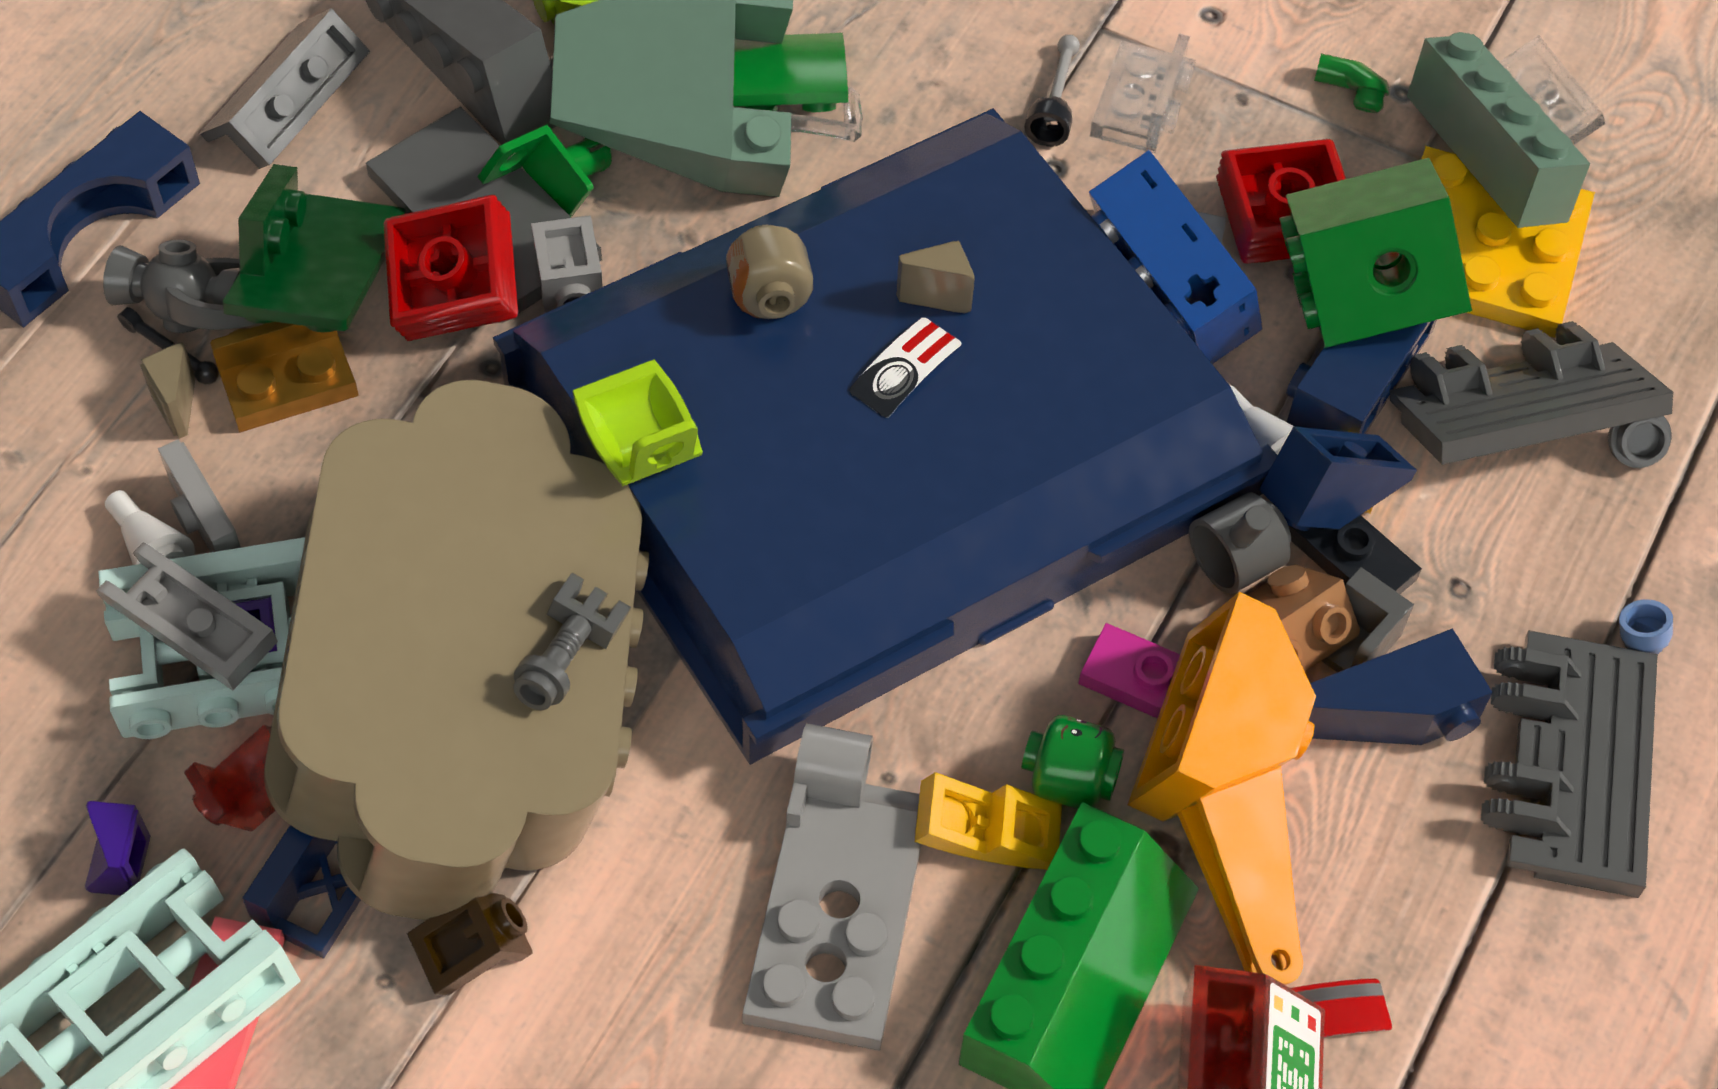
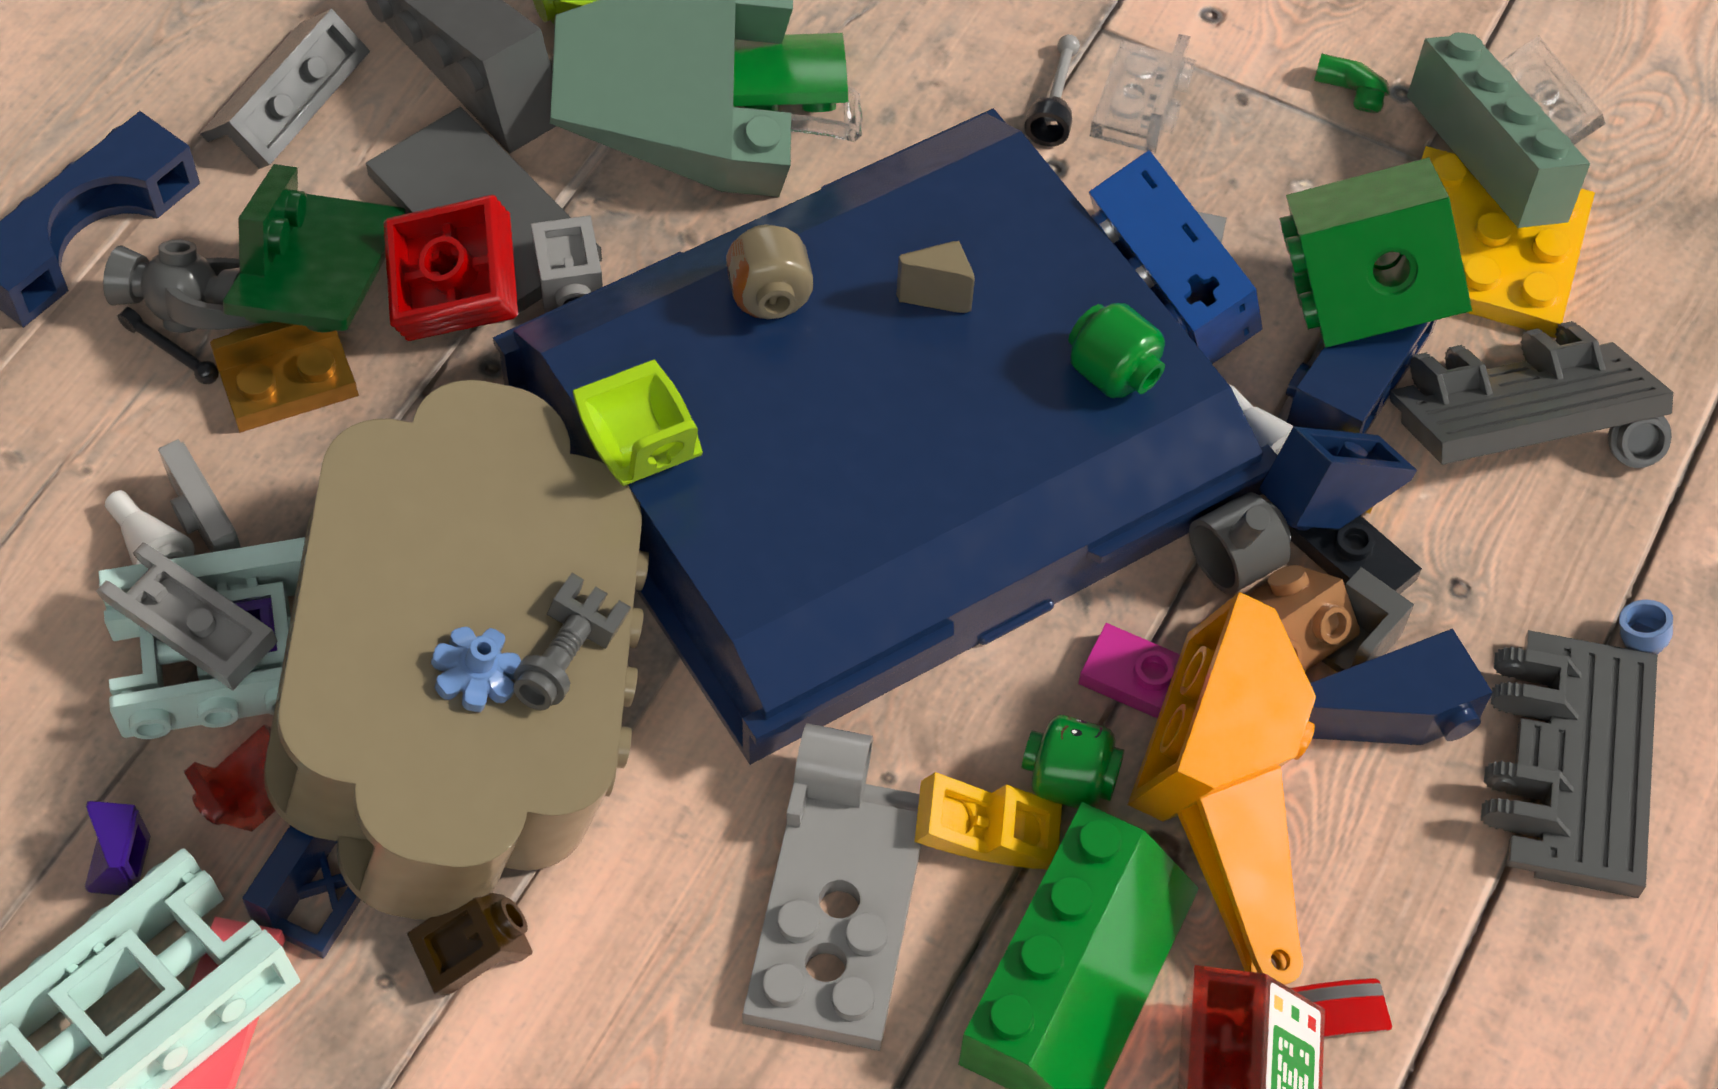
dark tan slope [140,342,195,439] -> none
green bracket [477,125,612,217] -> none
sticker [849,318,962,418] -> none
red brick [1216,139,1346,264] -> none
none -> medium blue plant [431,627,521,712]
none -> green head [1068,303,1165,398]

